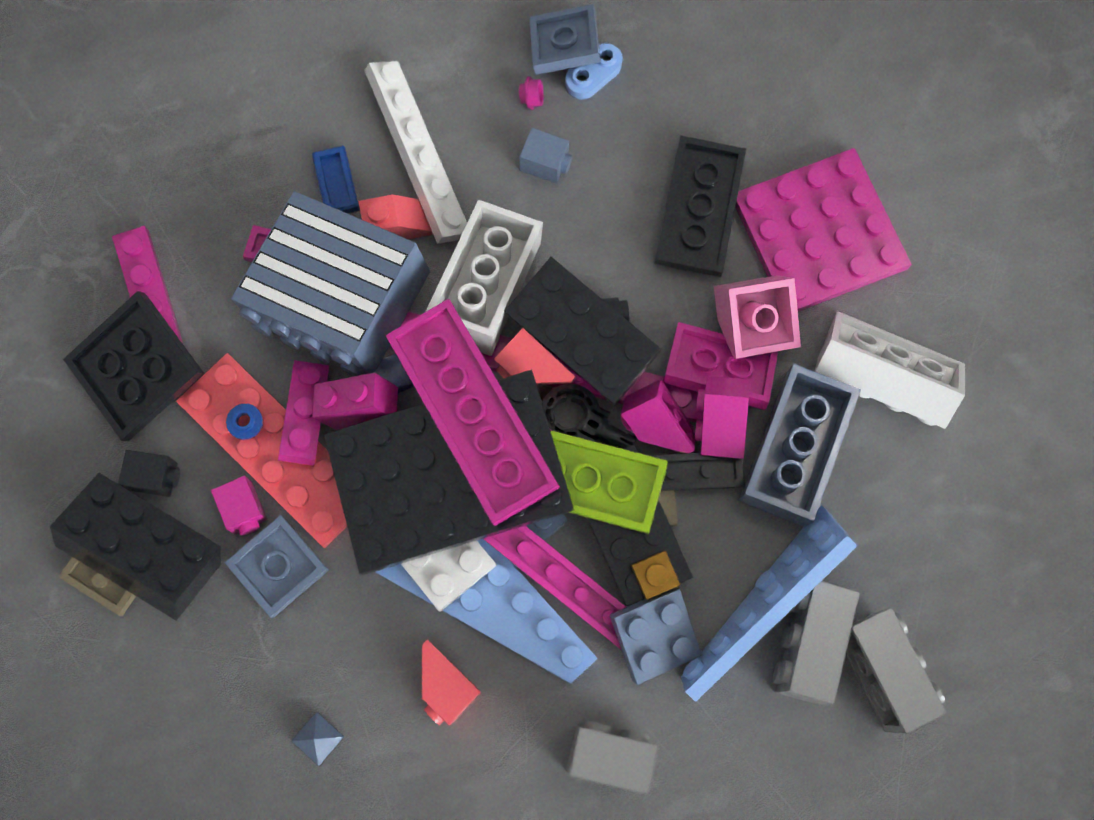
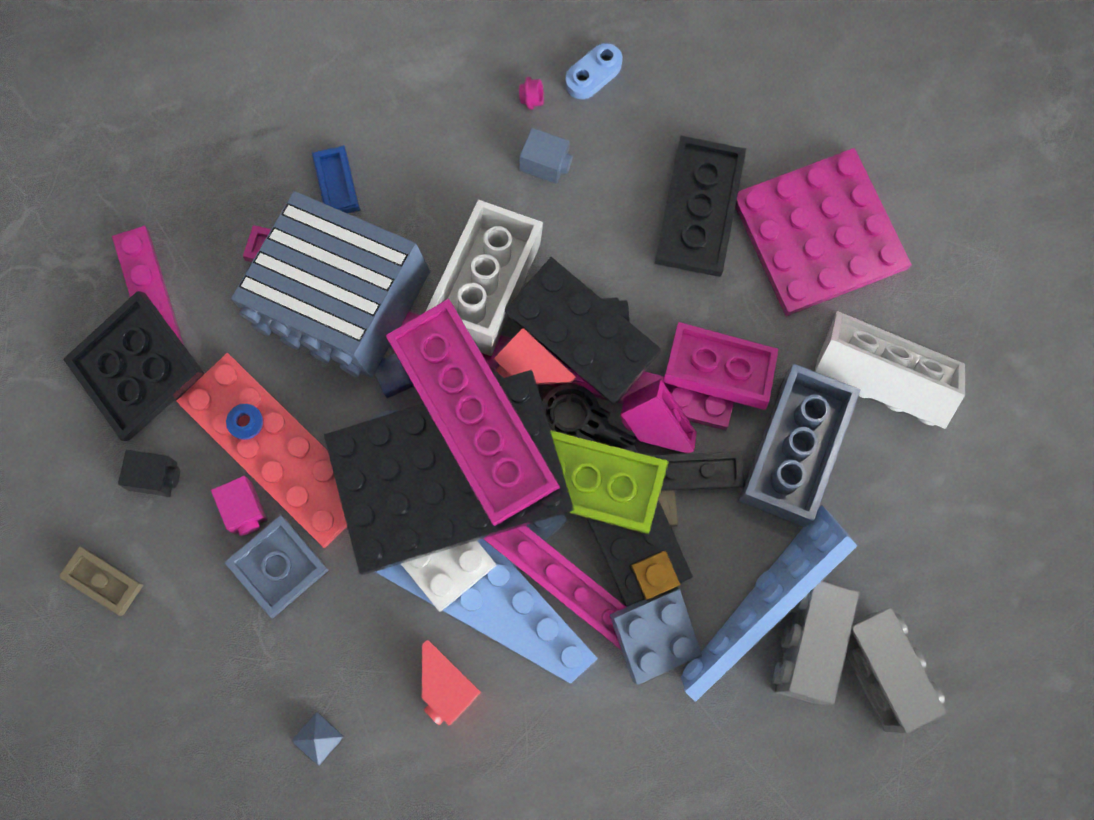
black brick [50,473,221,621] -> none
dark pink plate [278,360,329,466] -> none
dark pink brick [312,373,398,430] -> none
coral slope [358,194,433,240] -> none
white plate [364,61,467,244] -> none
sand blue plate [529,4,601,75] -> none
light grey brick [566,721,658,794] -> none
dark pink brick [695,376,751,459] -> none
bright pink slope [714,275,801,359] -> none

